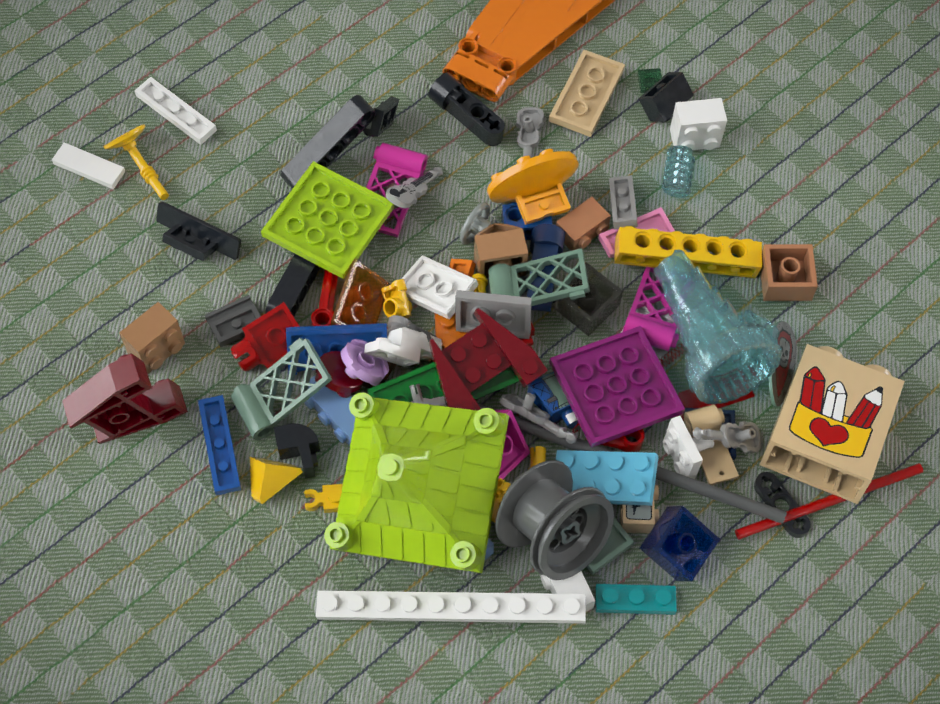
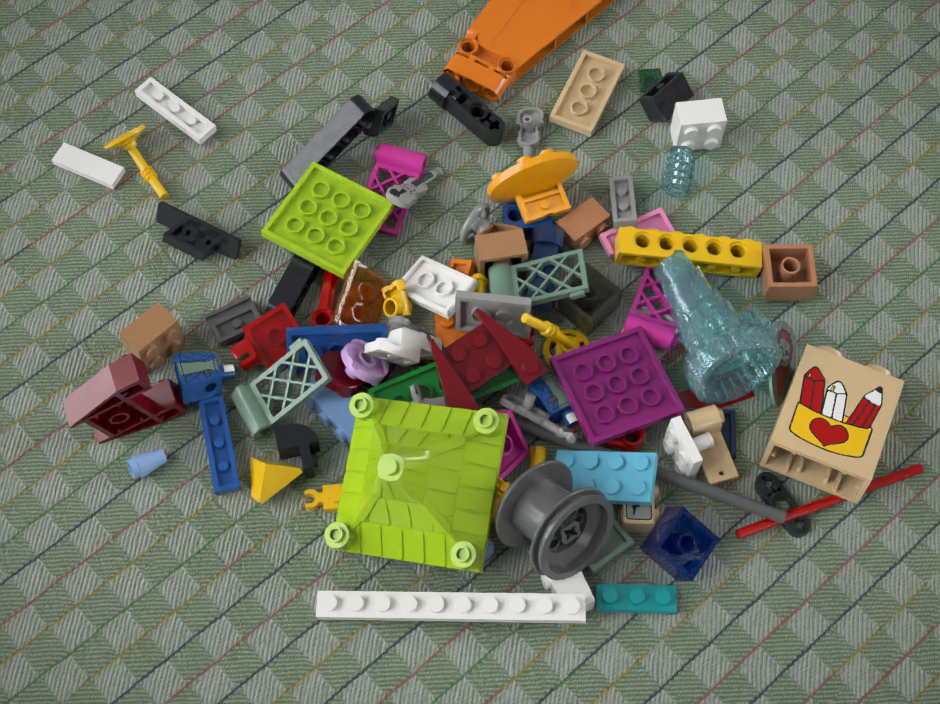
light grey piece [693,421,761,453] -> none
none -> light blue cone [126,449,167,479]
none -> blue torso [174,353,235,404]
none -> yellow dish [521,313,590,367]

